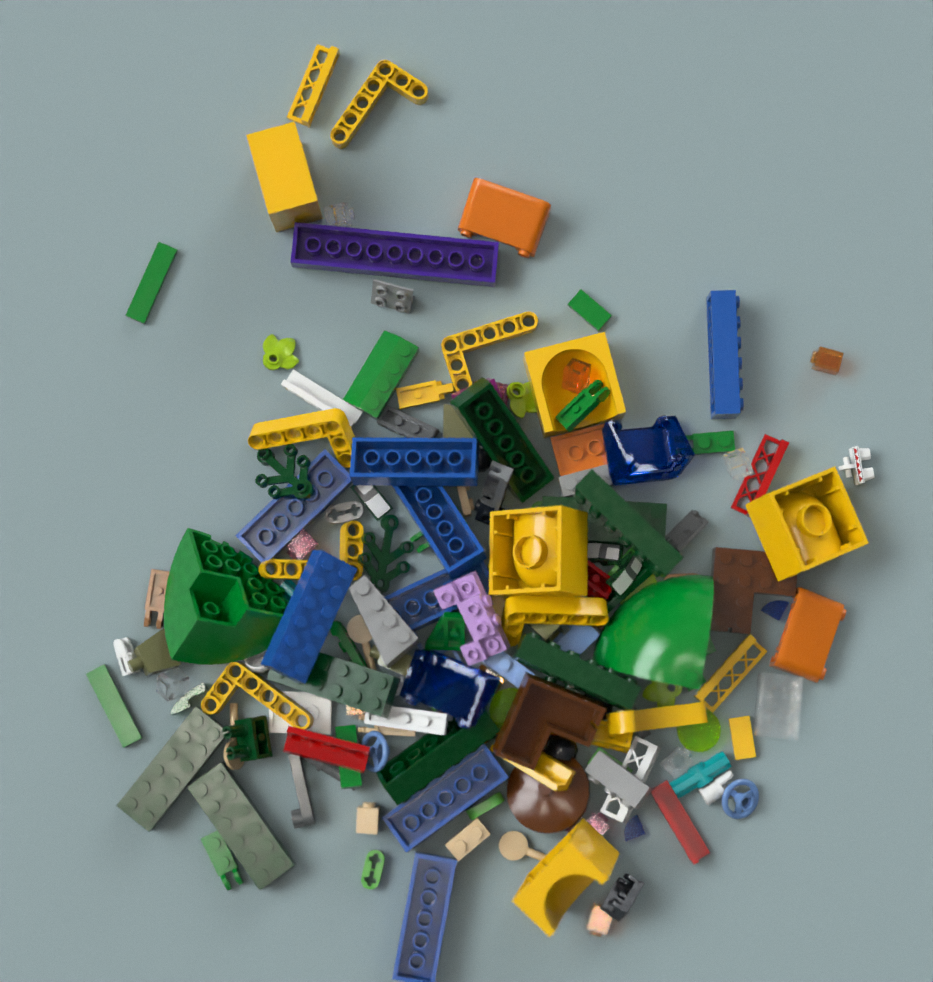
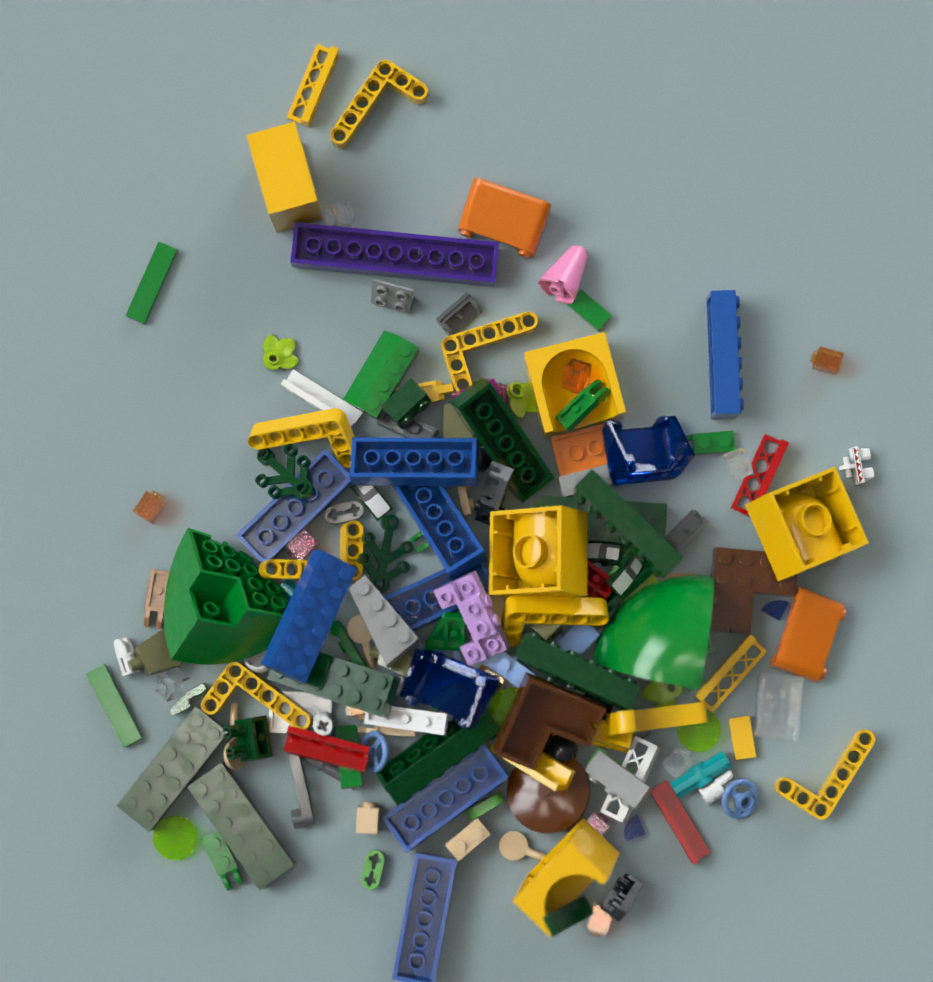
none -> clear orange brick [133,490,166,524]
none -> clear neon green piece [152,816,197,861]
none -> white hinge [313,711,332,735]
none -> dark green brick [381,378,431,429]
none -> dark grey hinge [436,292,482,336]
none -> bright pink cone [538,245,588,304]
none -> dark green tile [543,895,594,937]
none -> yellow beam [774,729,875,820]

